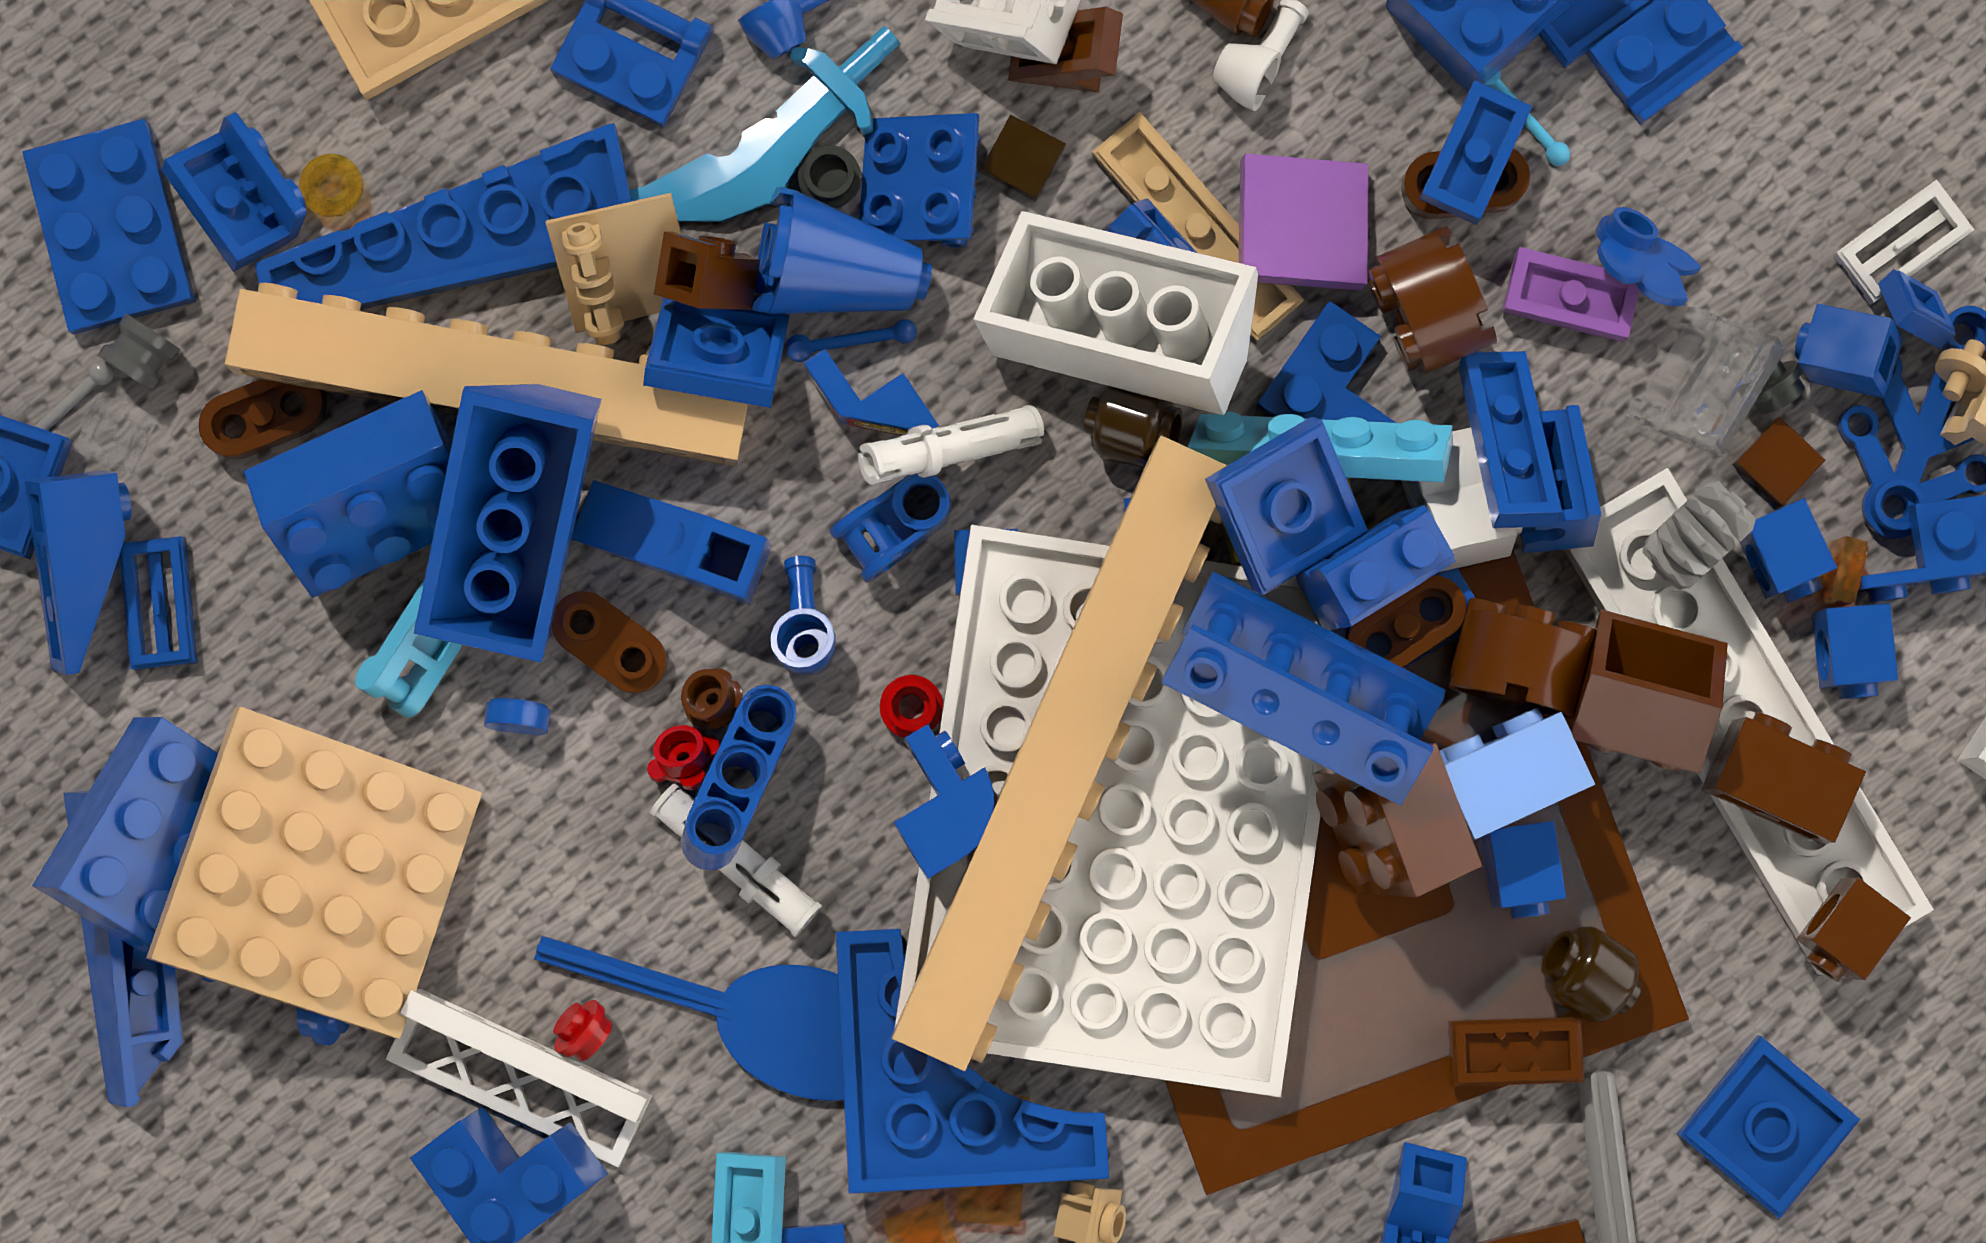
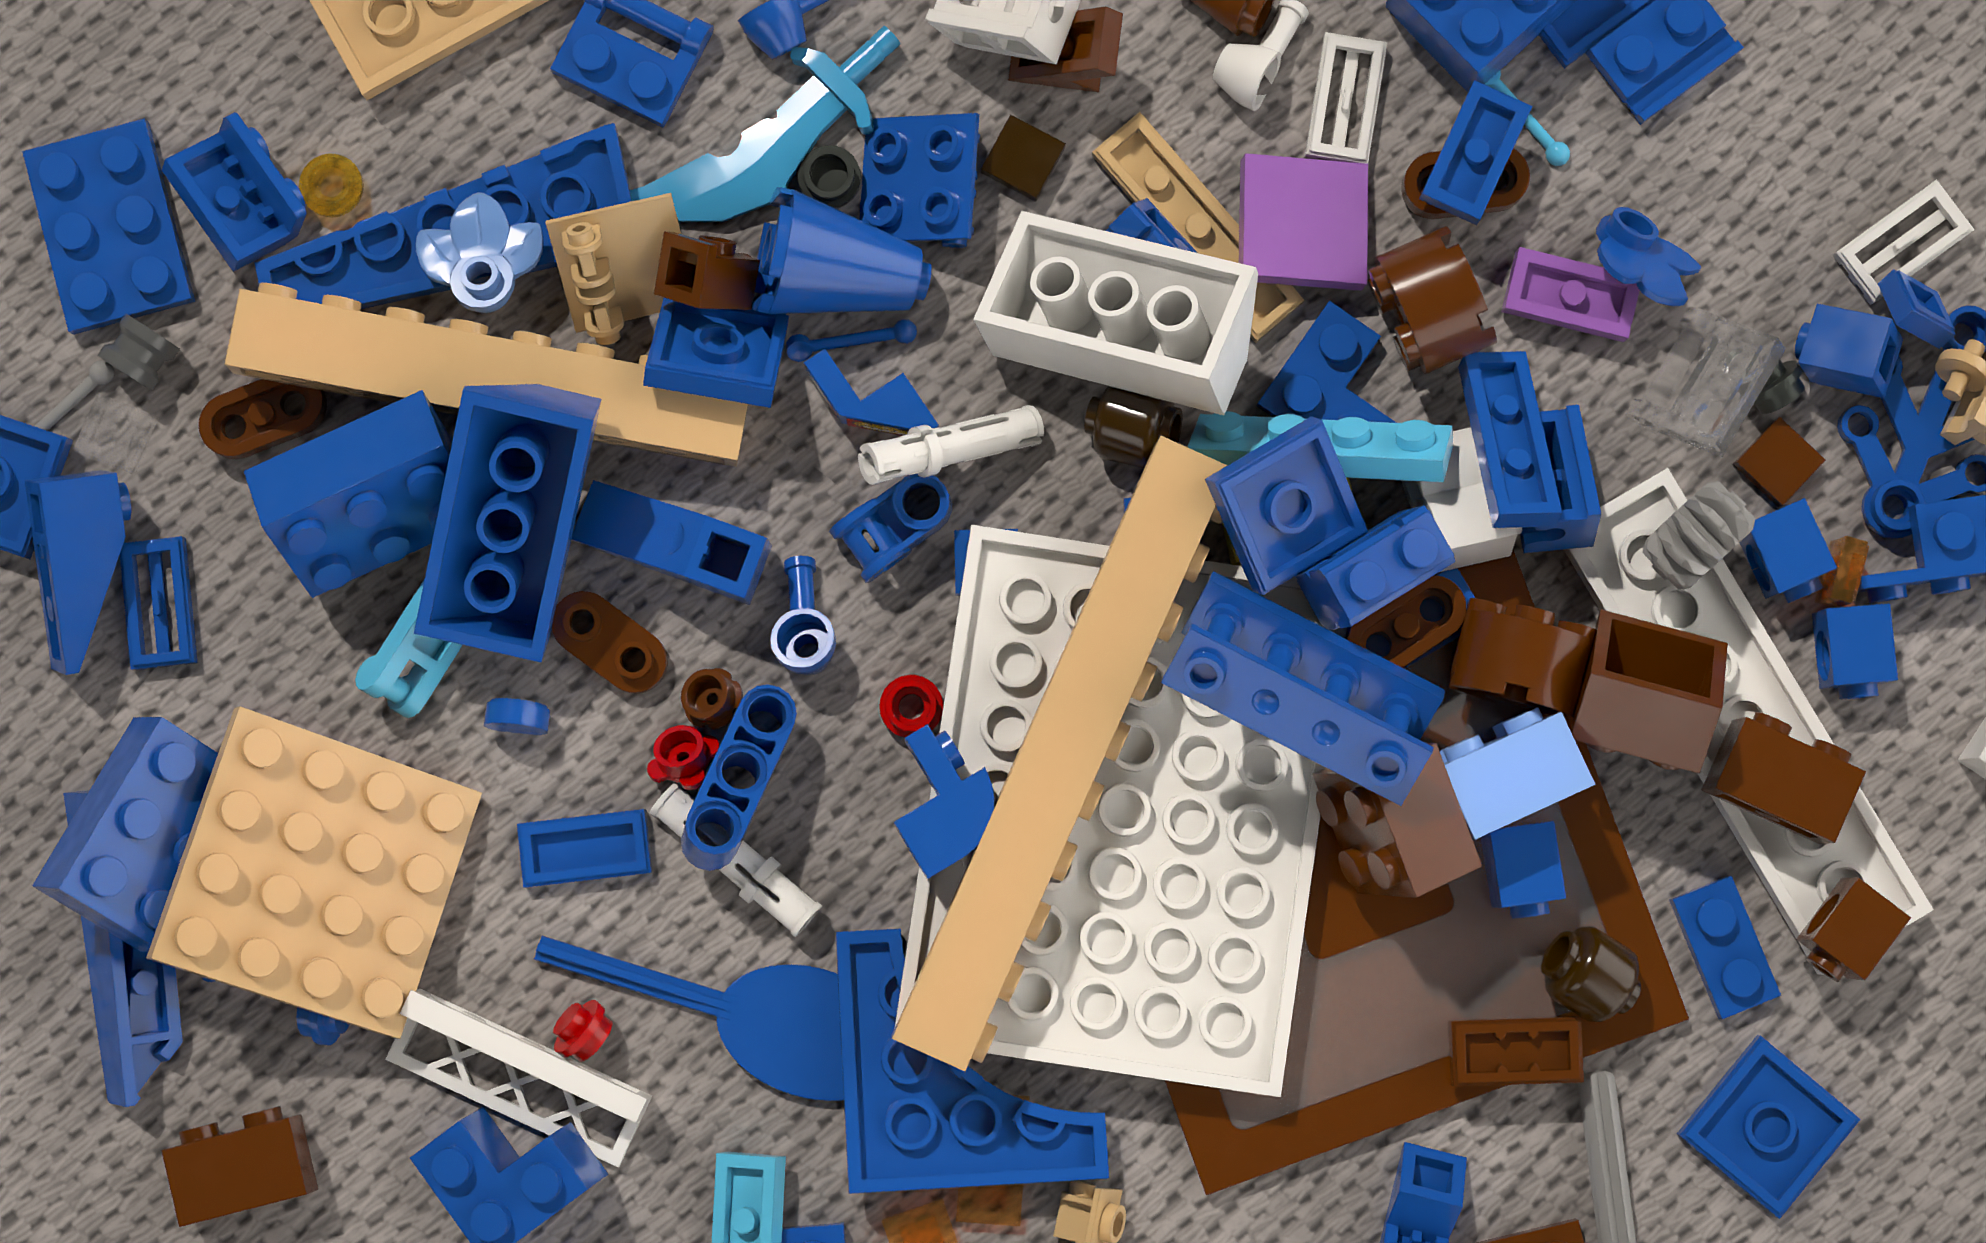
none -> reddish brown brick [161,1106,318,1227]
none -> medium blue plate [416,192,543,313]
none -> blue tile [517,809,652,888]
none -> white tile [1304,32,1387,164]
none -> blue plate [1669,876,1782,1019]

